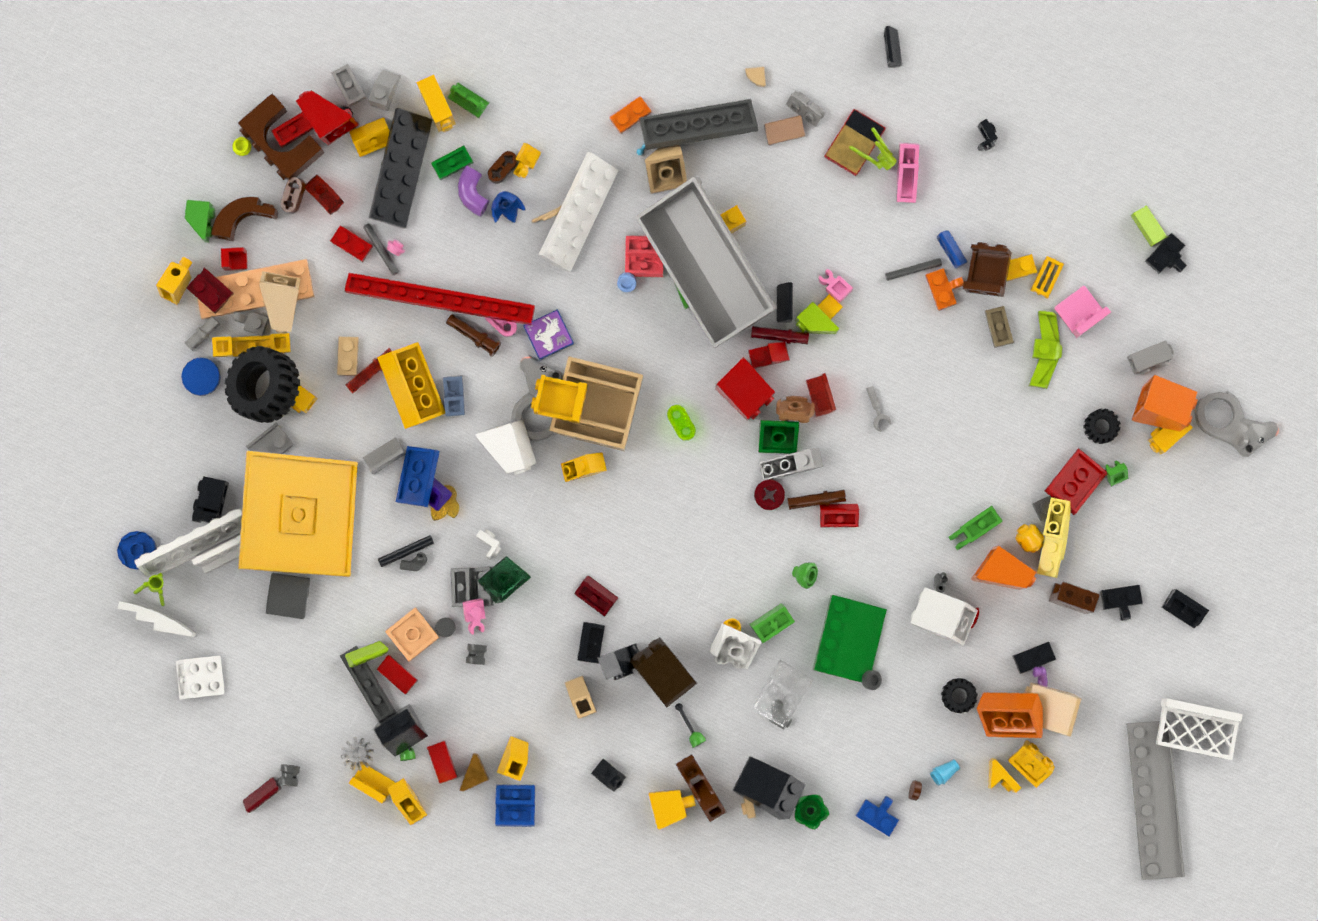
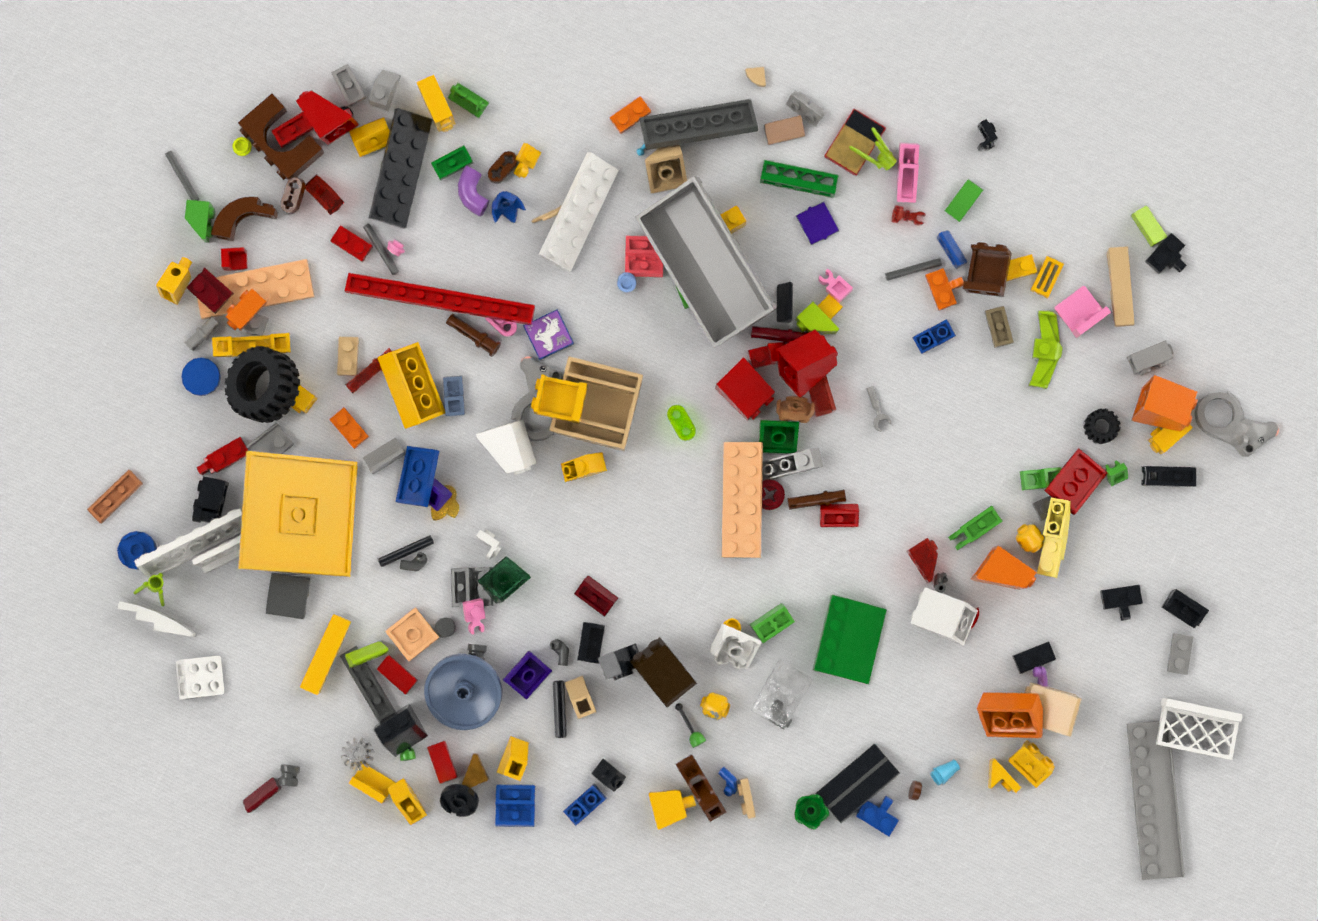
tan slope [259,271,301,334] -> none
black slope [732,756,806,820] -> none
bright green brick [792,562,818,589] -> none
dark grey tile [862,670,882,690] -> none
black slope [883,26,902,68] -> none
black tyre [941,678,978,713] -> none
reddish brown panel [1049,582,1099,614] -> none
none -> nougat tile [87,470,143,524]
none -> dark grey bar [165,151,200,201]
none -> red hinge [196,437,249,475]
none -> orange brick [226,289,267,331]
none -> yellow slope [300,614,352,695]
none -> orange plate [329,407,369,449]
none -> sand blue dish [424,654,502,730]
none -> black tile [440,784,479,817]
none -> dark purple slope [503,651,552,700]
none -> dark grey arm [550,639,569,666]
none -> black axle [553,680,567,738]
none -> blue slope [563,784,607,826]
none -> yellow head [700,692,730,720]
none -> blue arm [718,767,737,797]
none -> light nougat plate [722,442,763,558]
none -> green fence [760,160,838,198]
none -> red slope [776,330,838,398]
none -> dark purple piece [796,202,839,245]
none -> black tile [816,743,900,824]
none -> clear red piece [891,205,926,226]
none -> clear red slope [906,538,938,583]
none -> blue slope [912,319,956,354]
none -> bright green slope [945,179,983,222]
none -> bright green slope [1020,467,1061,490]
none -> tan slope [1106,246,1135,327]
none -> black plate [1141,466,1196,487]
none -> light grey plate [1167,633,1193,675]

